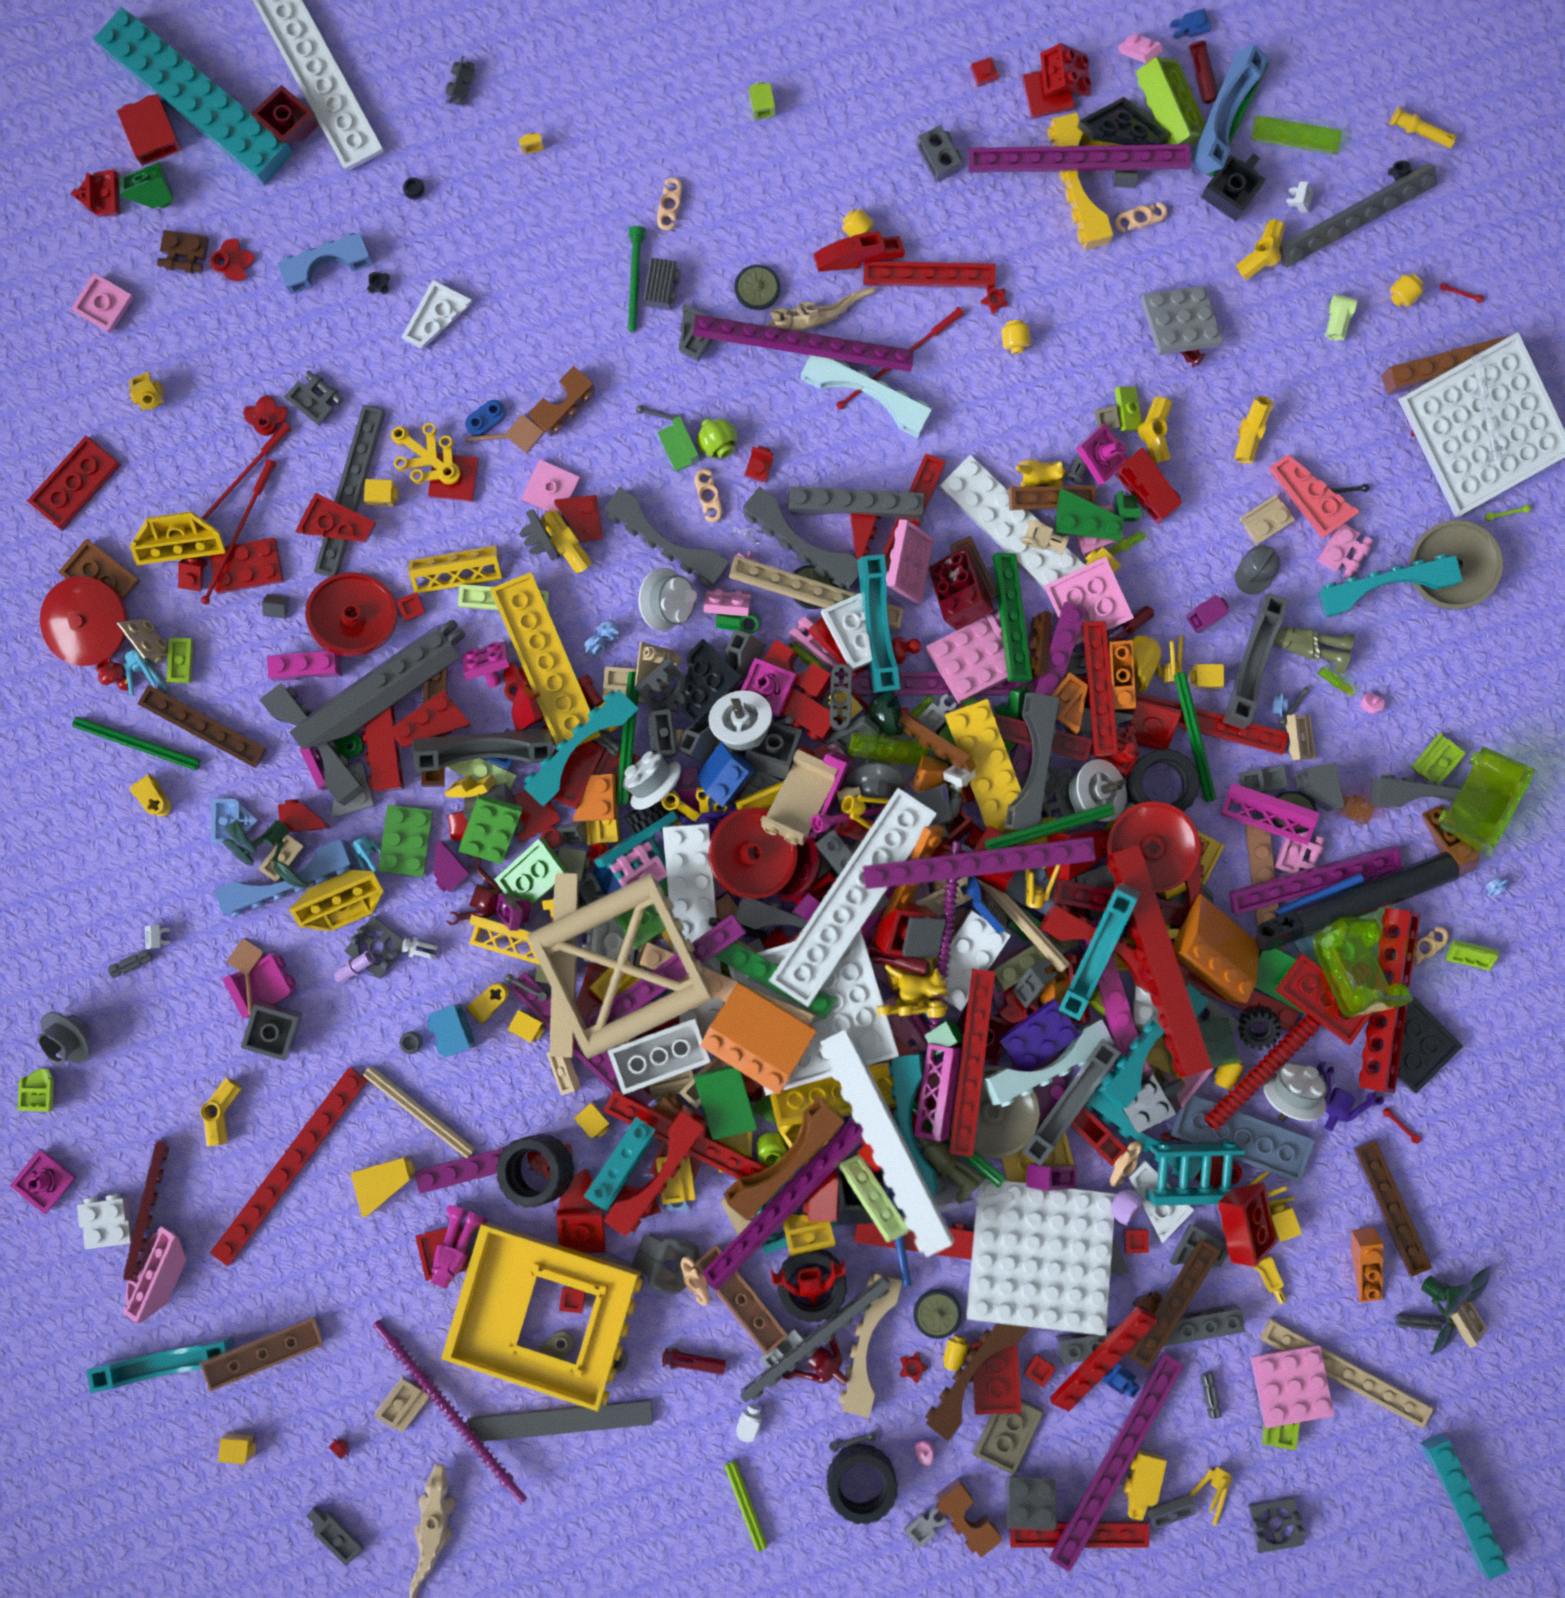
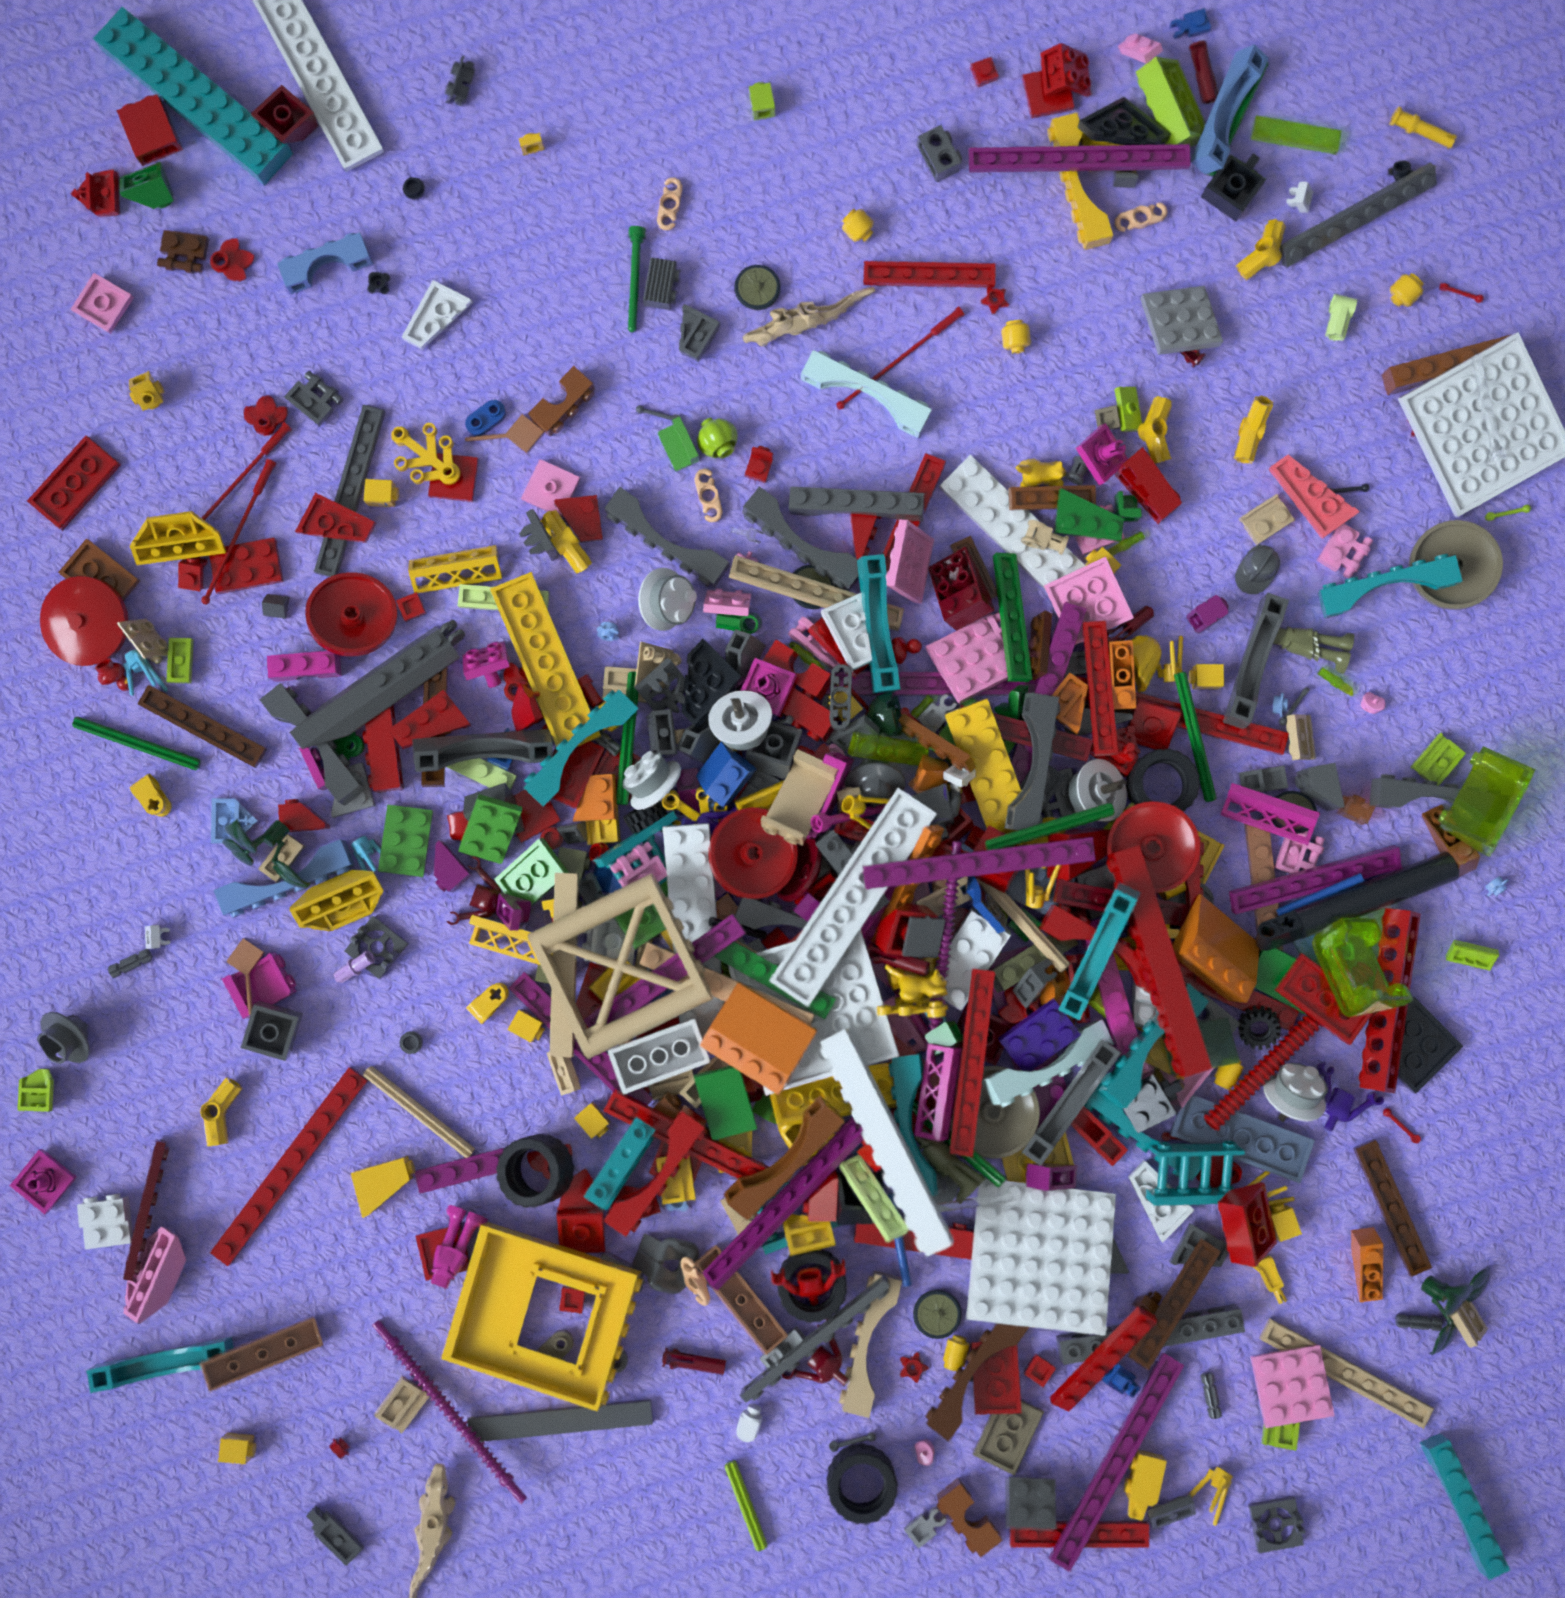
white arm [402,937,438,960] -> none
dark azure brick [427,1004,477,1058] -> none
yellow slope [444,774,497,798] -> none
dark grey hinge [505,974,547,1001] -> none
light blue plate [584,635,607,658] -> none
magenta plate [693,314,913,372] -> none
lime head [756,1132,787,1166] -> none
red slope [813,231,905,272] -> none
light nougat piece [1110,1141,1142,1188] -> none
lavender hair [1112,1190,1145,1225] -> none
red plate [1124,1229,1149,1253] -> none
light nougat piece [1413,926,1449,968] -> none

